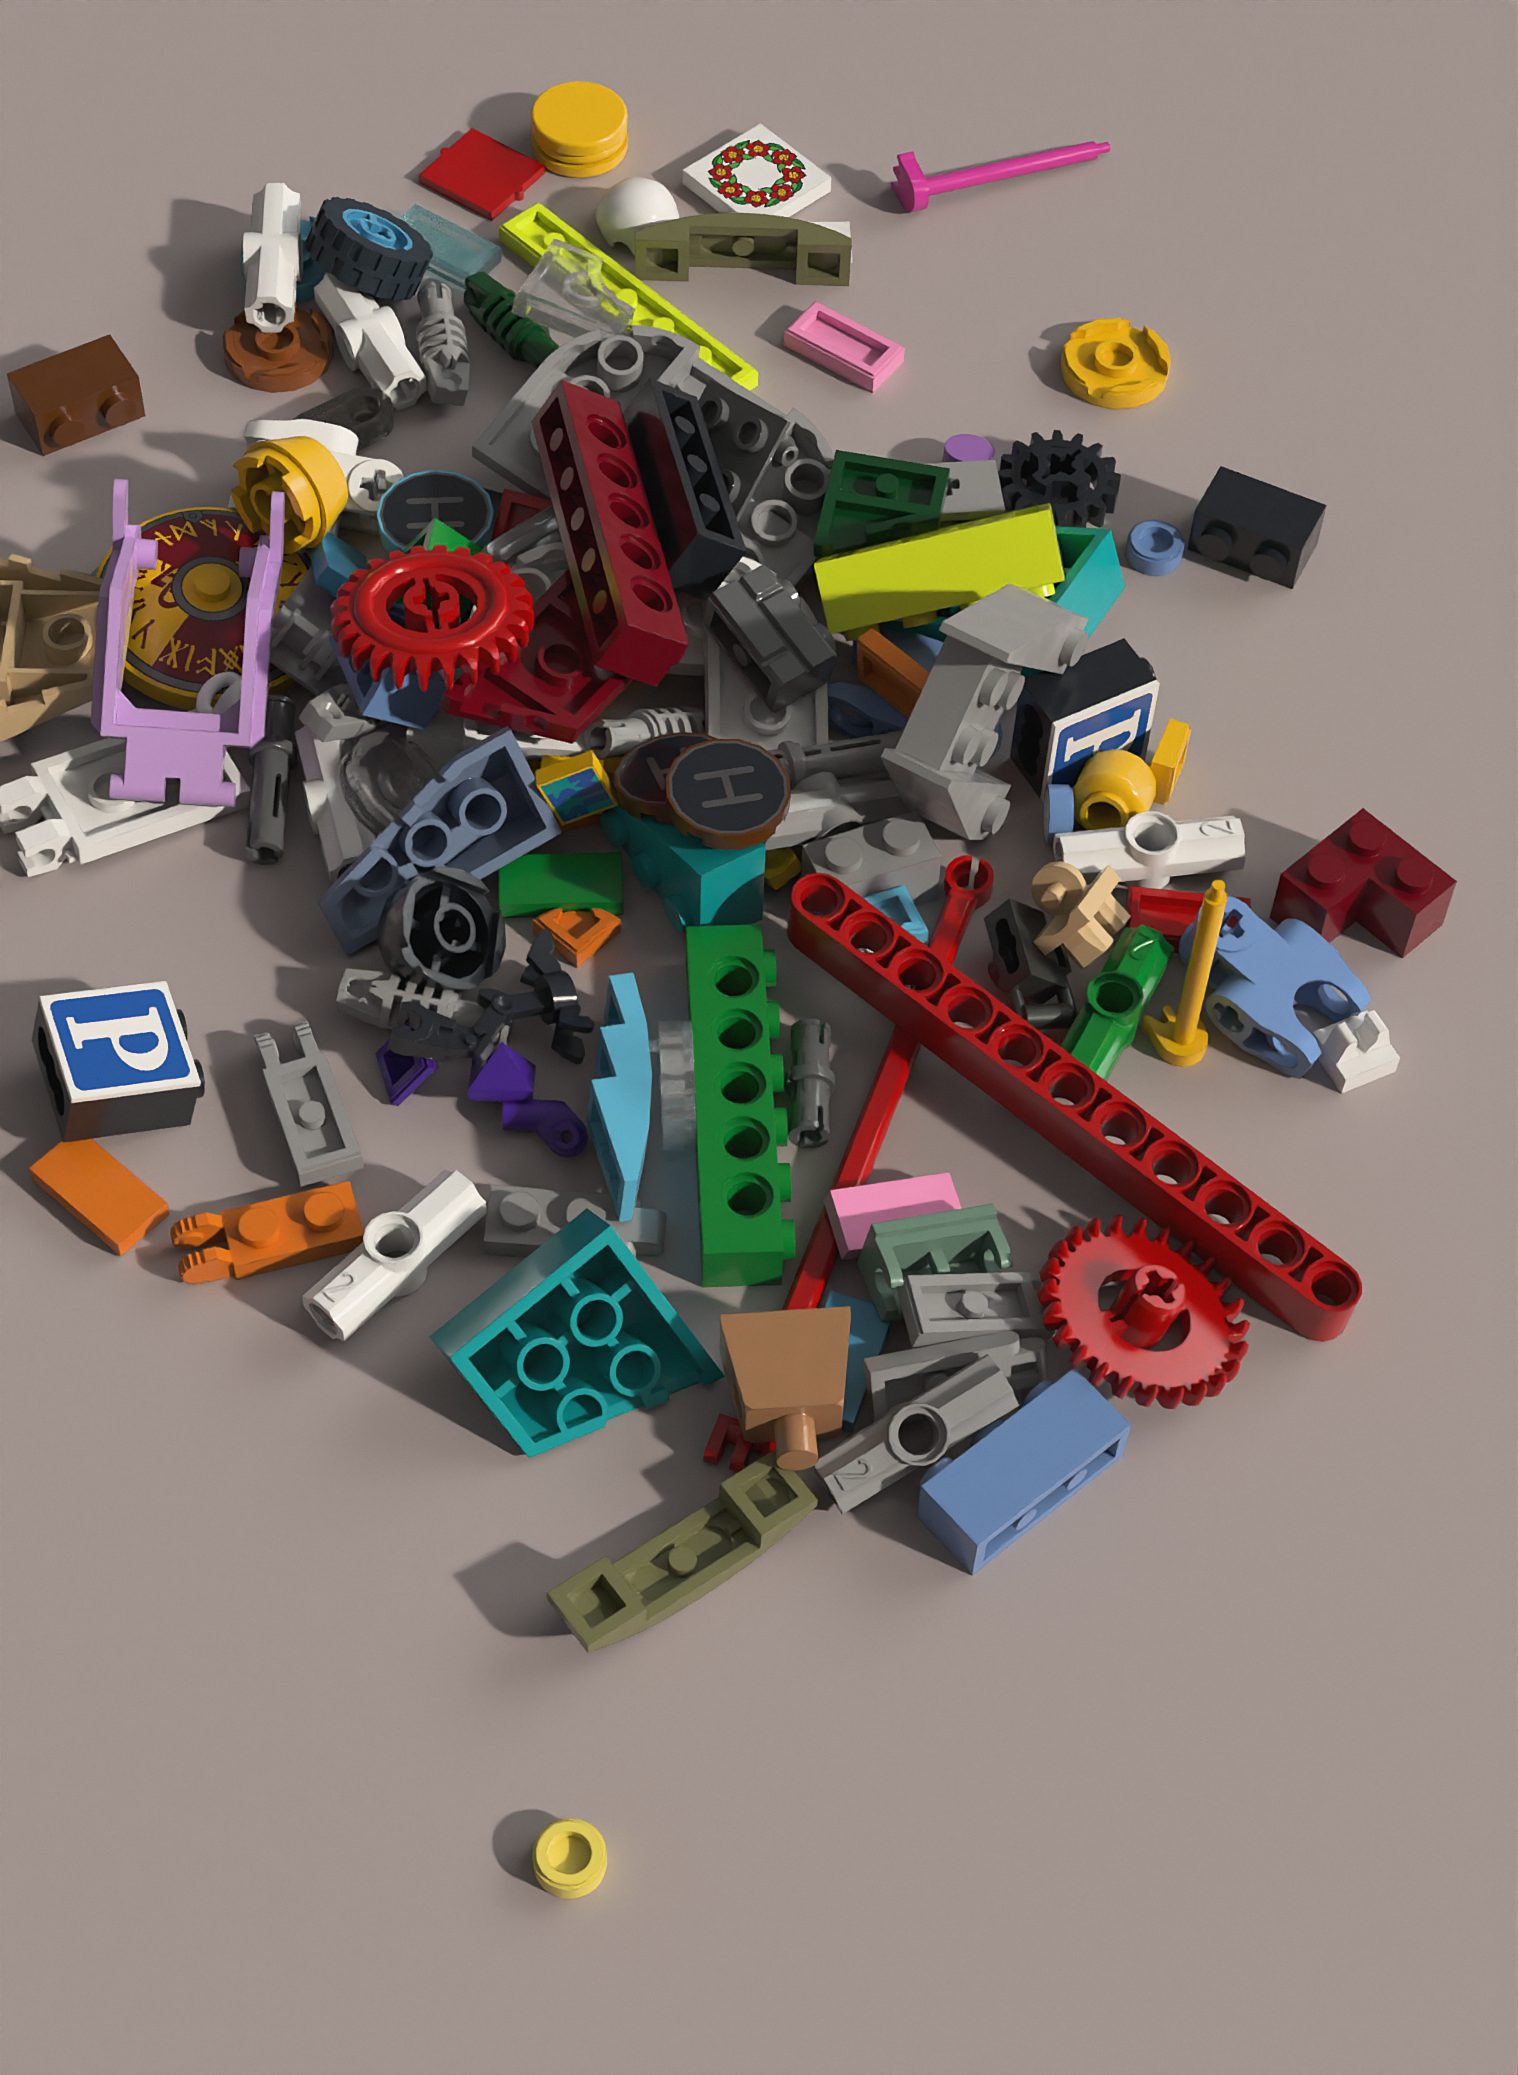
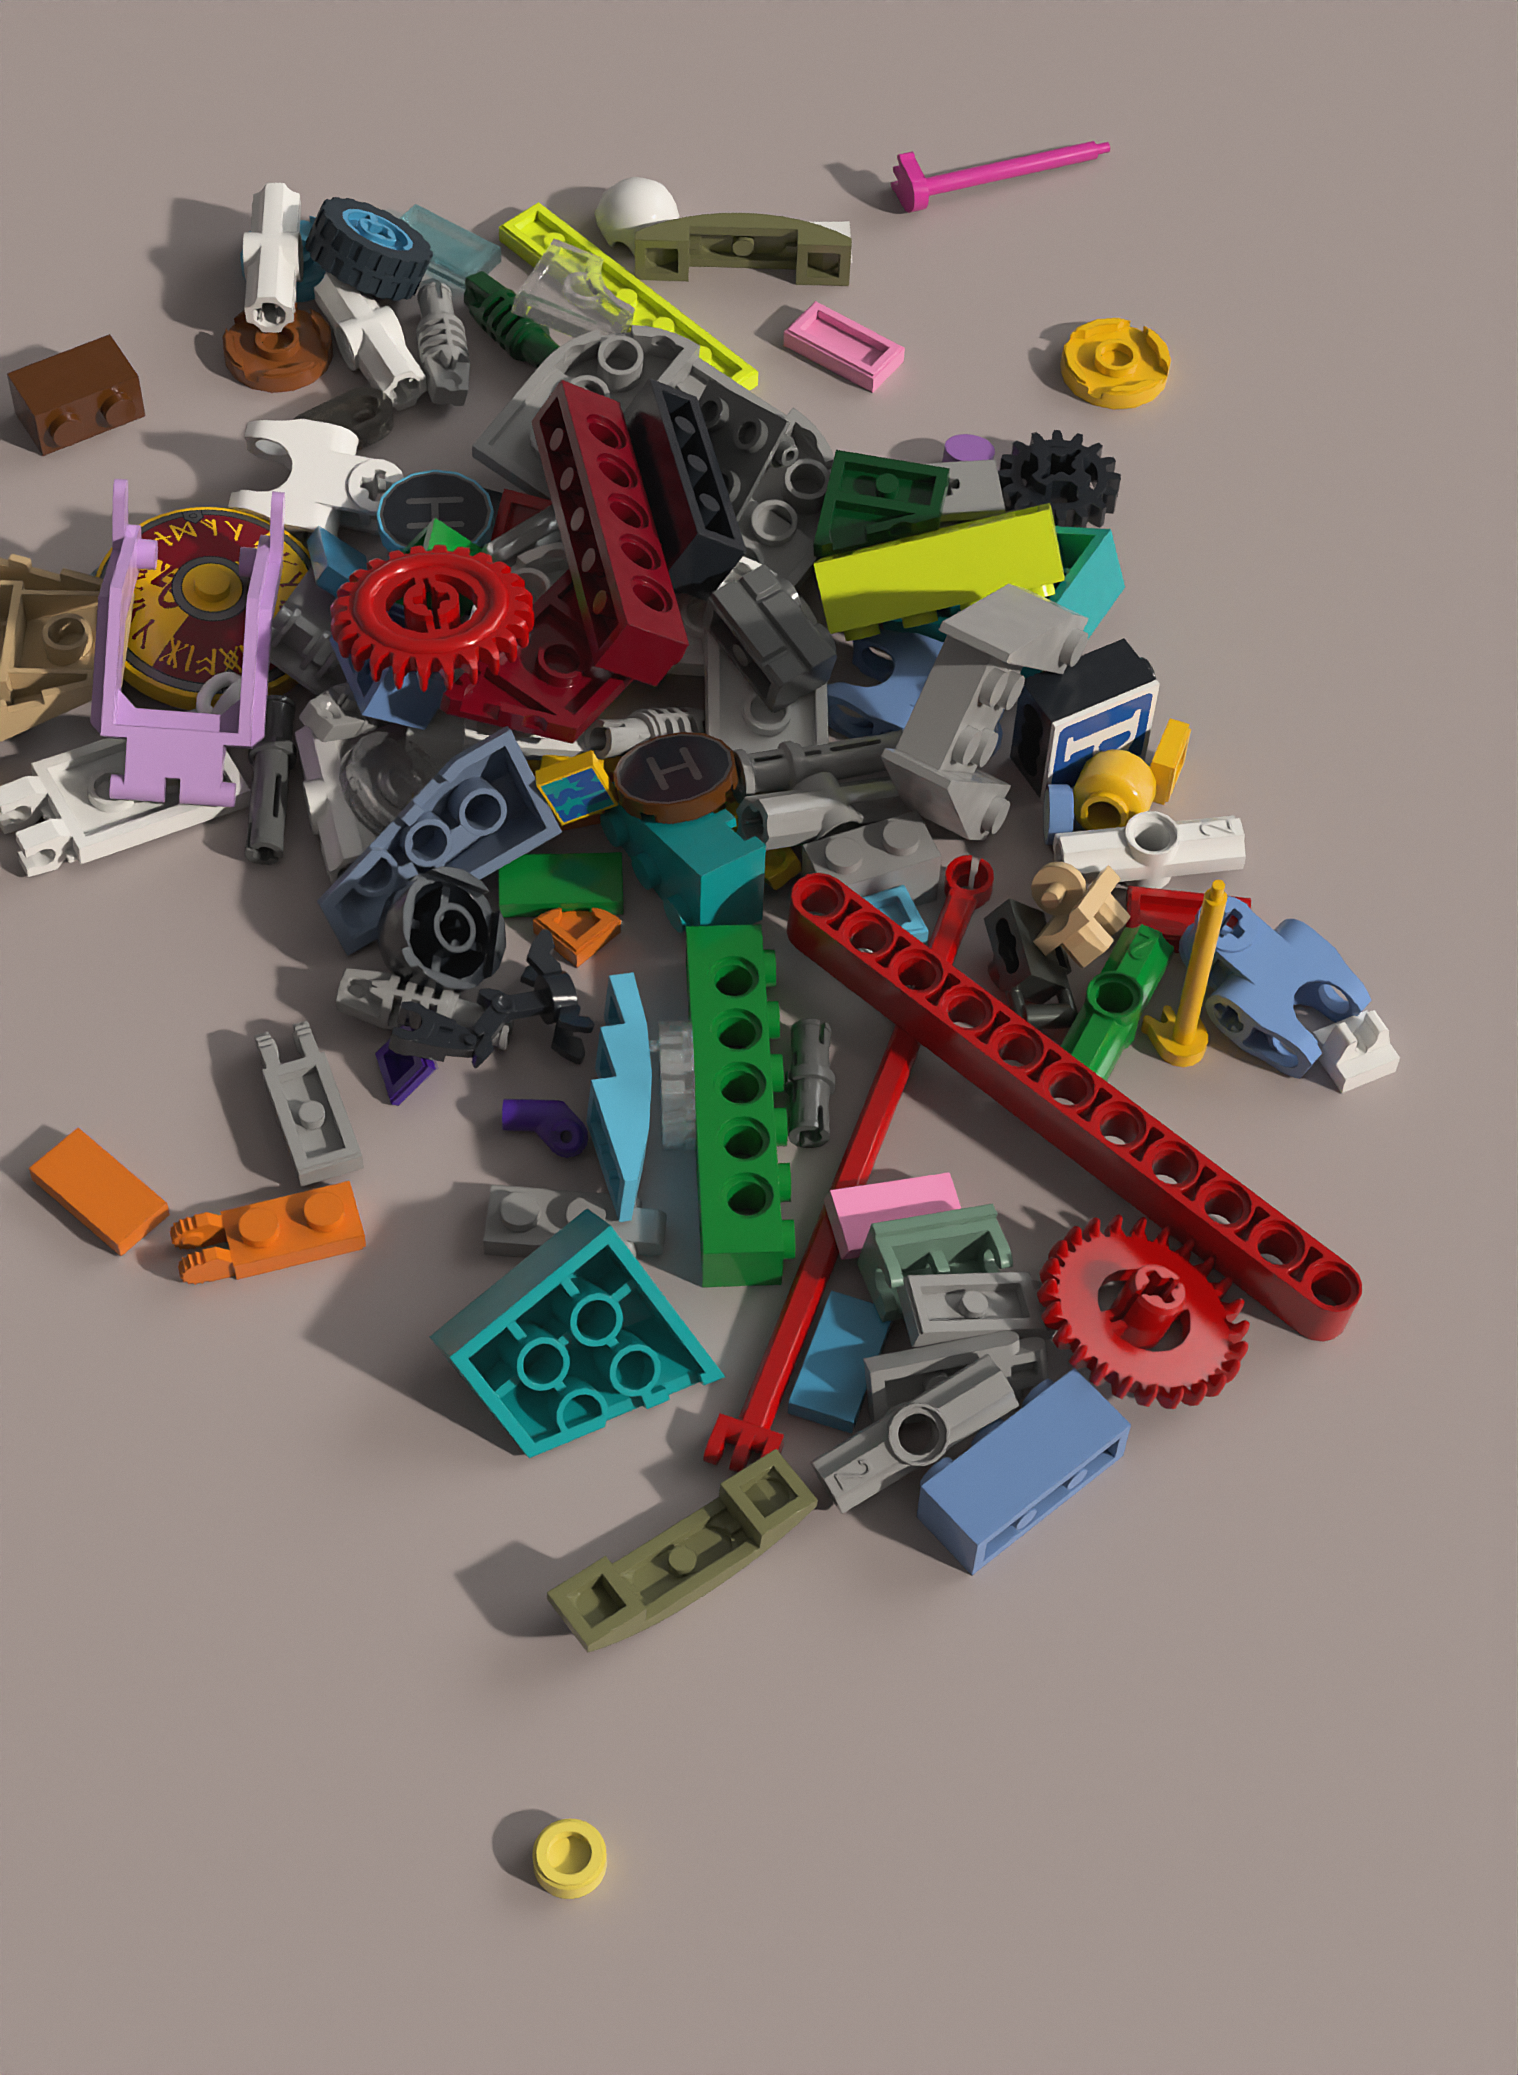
piece [32,981,205,1143] -> none
yellow cone [231,436,348,554] -> none
white piece [302,1169,487,1341] -> none
red piece [419,128,545,221] -> none
dark purple slope [468,1042,536,1101] -> none
yellow head [531,81,628,178] -> none
black tile [665,739,791,850] -> none
tile [683,123,831,217] -> none
medium nougat torso [719,1306,851,1471] -> none
orange tile [857,628,930,719] -> none
medium blue tile [1125,520,1184,576] -> none
black brick [1187,466,1327,589] -> none
dark red brick [1269,808,1457,958] -> none

